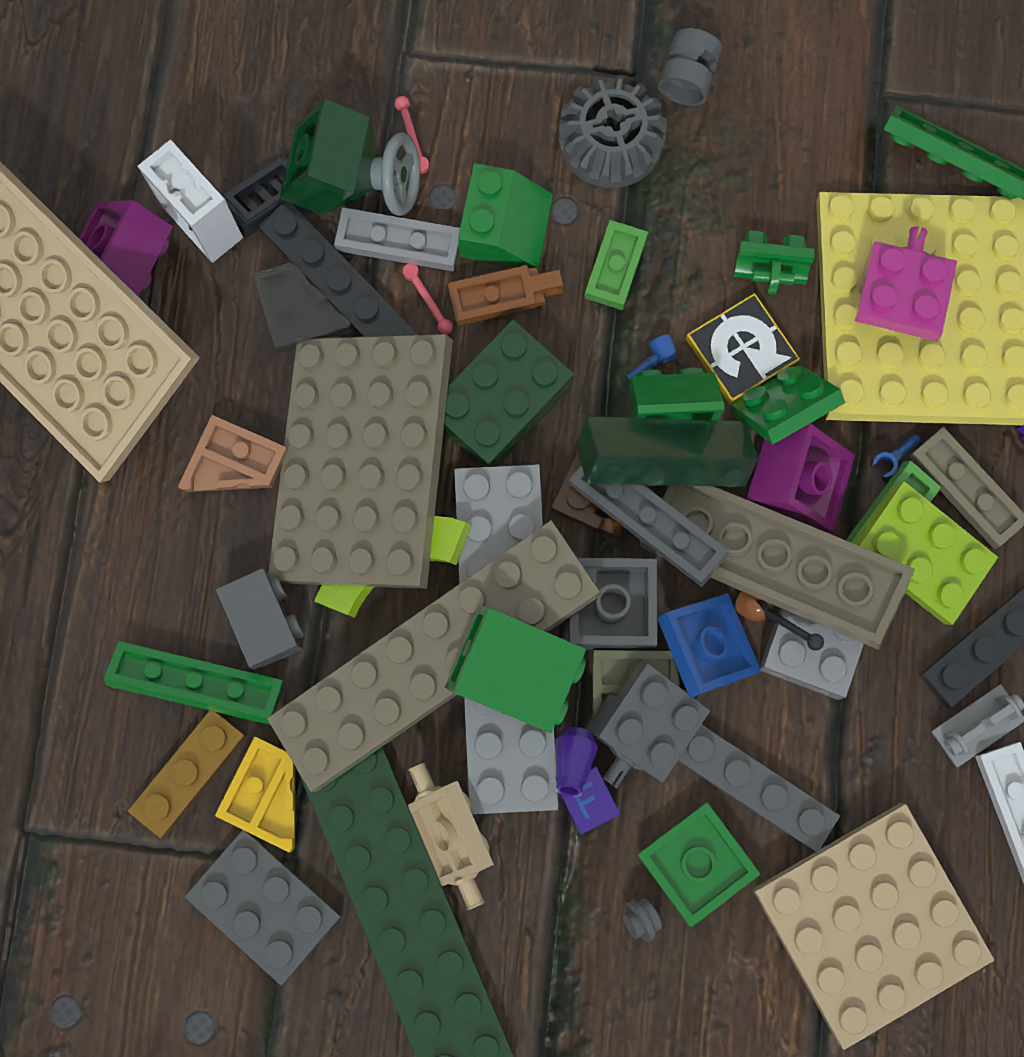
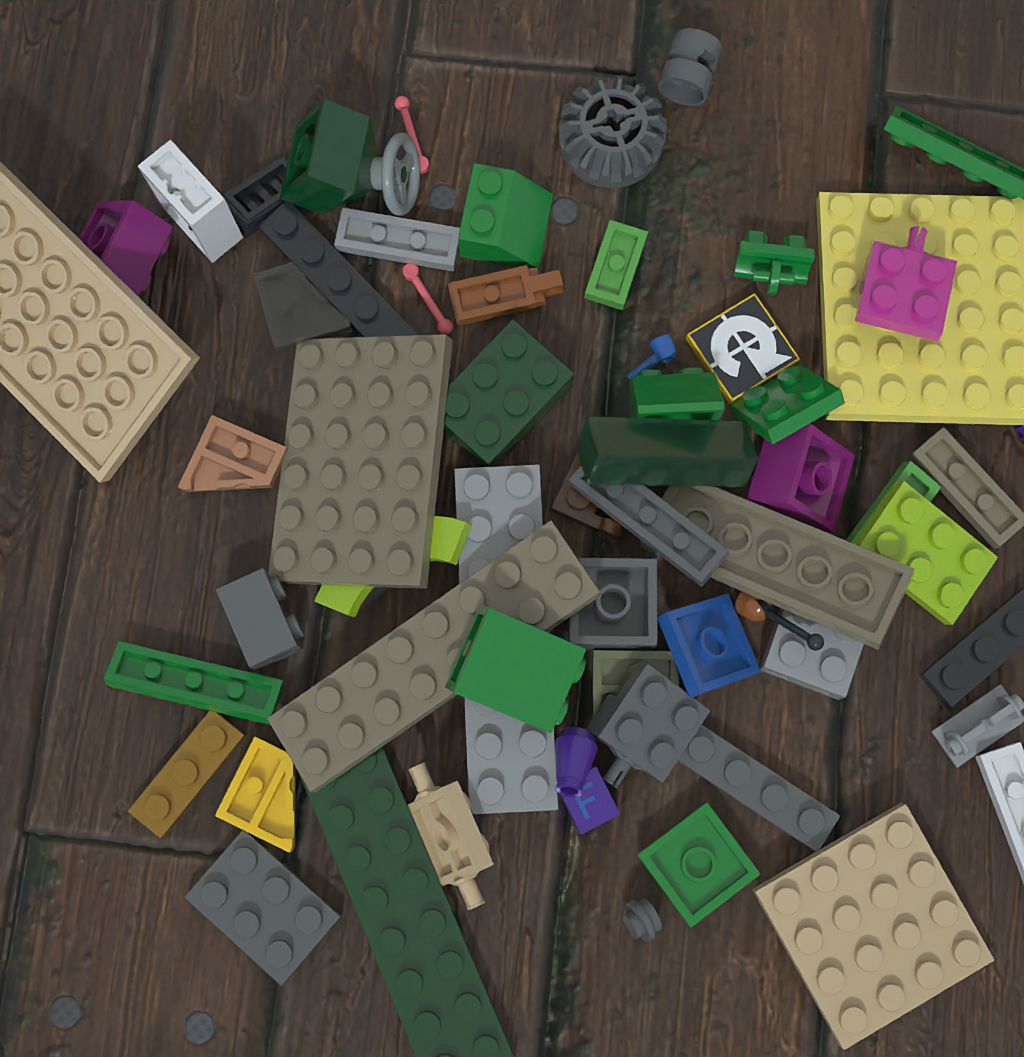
blue hand [871,434,921,479] -> none

